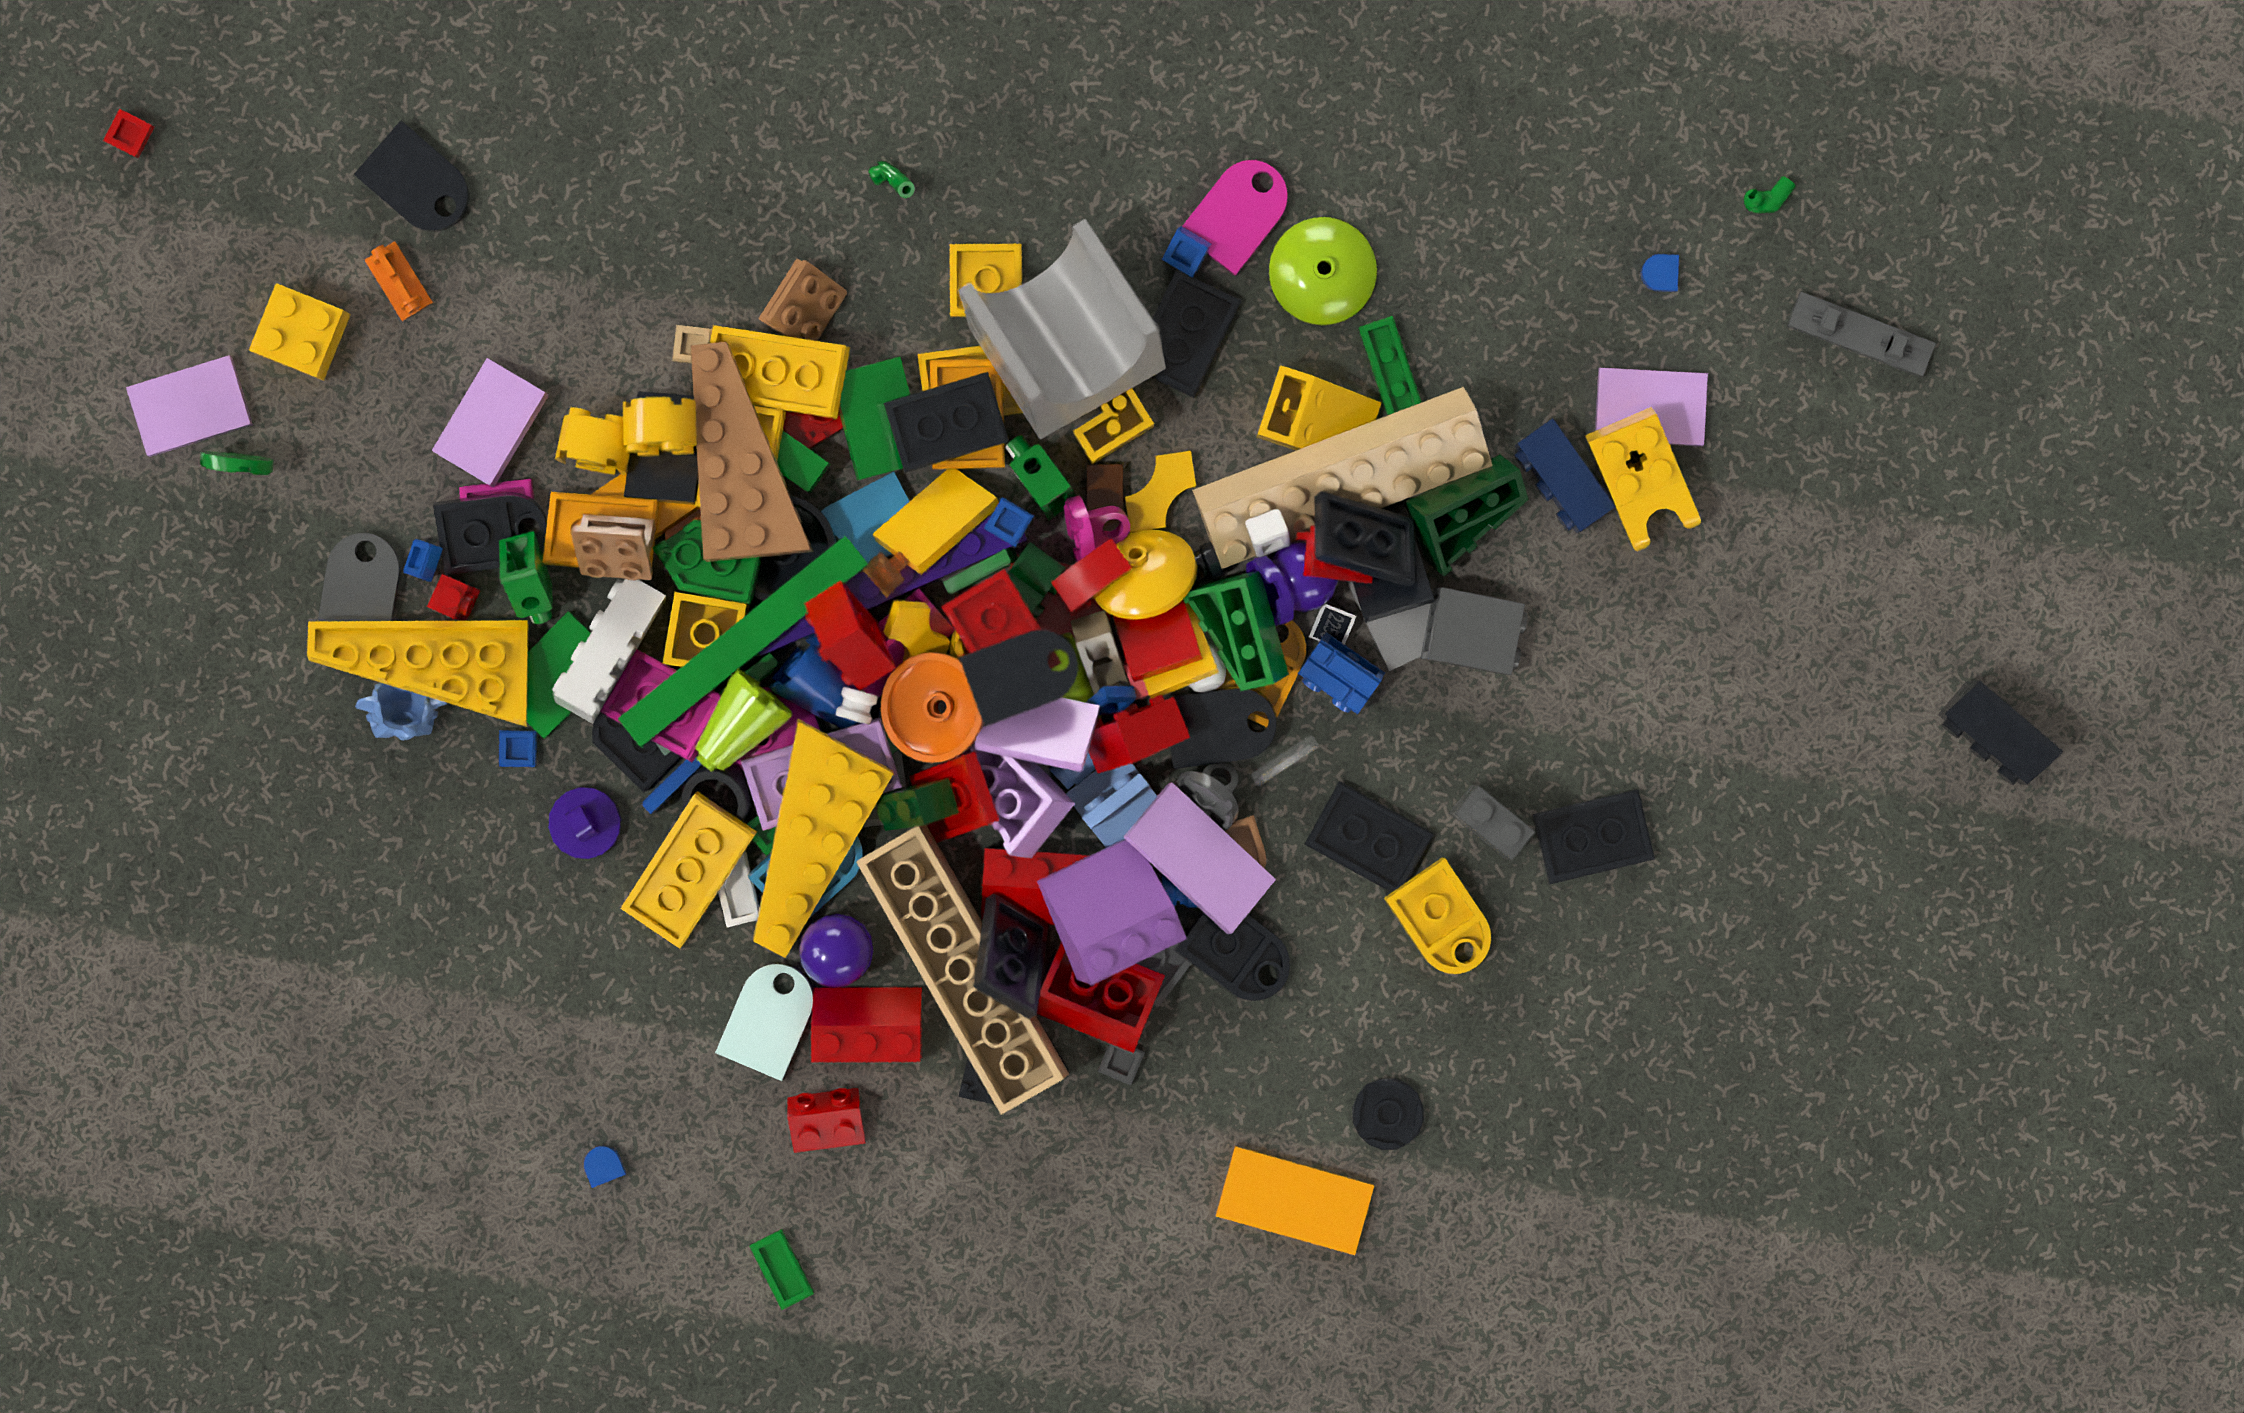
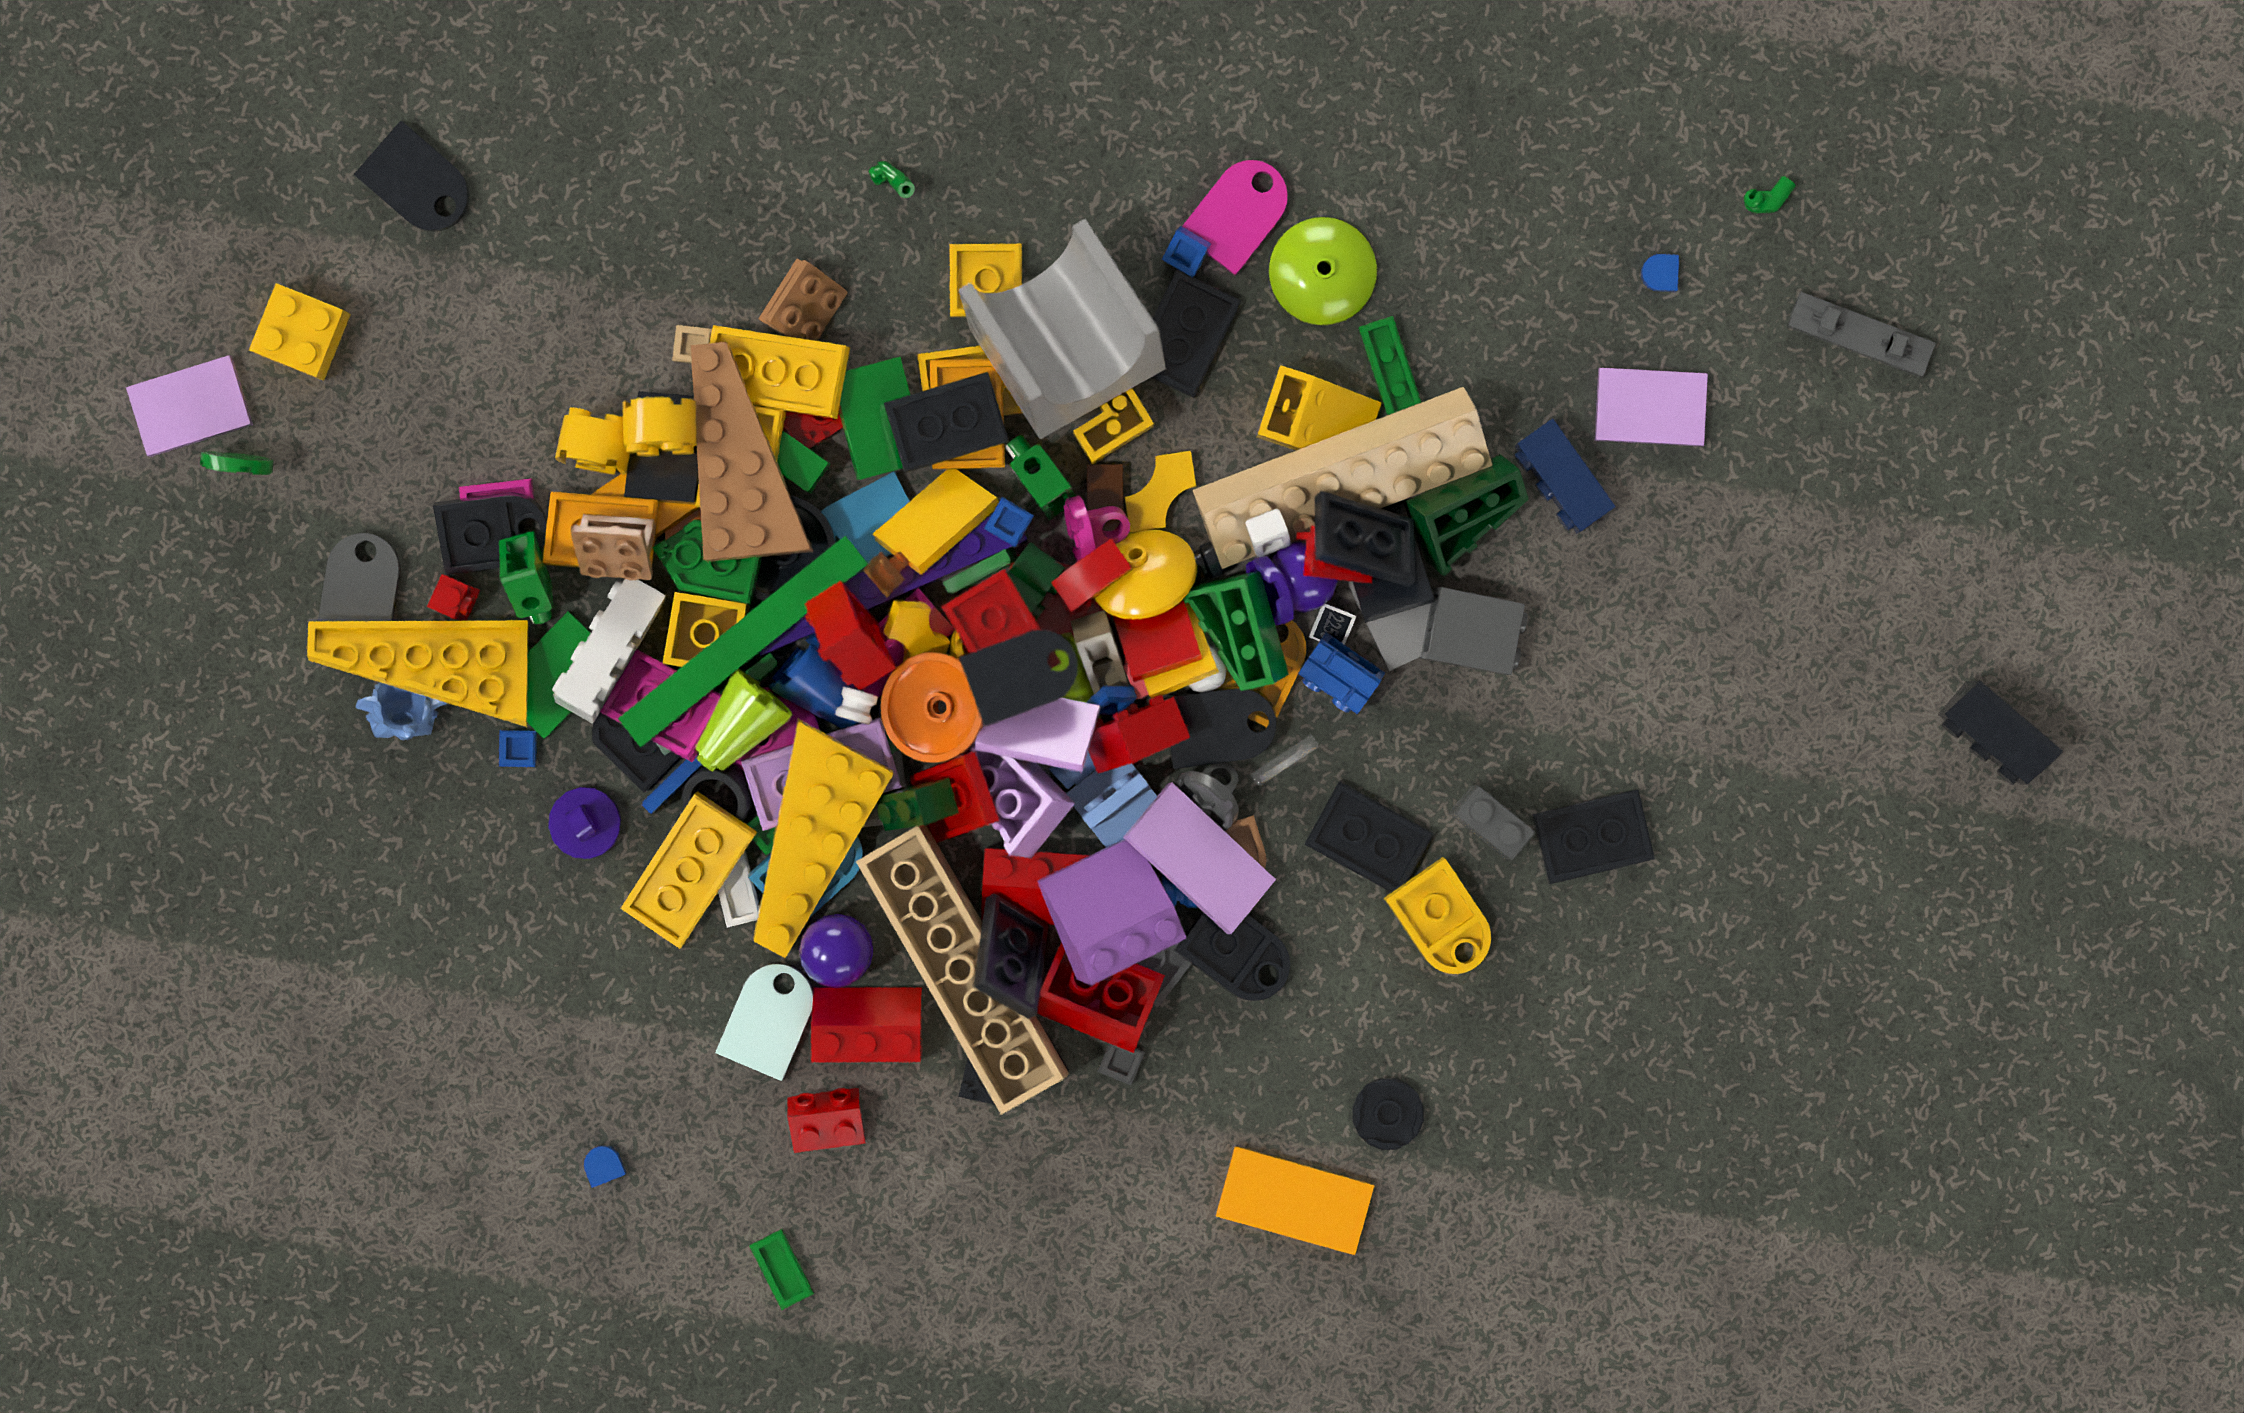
red plate [103,108,155,159] -> none
orange hinge [365,241,433,321] -> none
blue tile [403,539,443,582] -> none
lavender tile [432,358,549,488] -> none
yellow brick [1585,407,1701,552] -> none

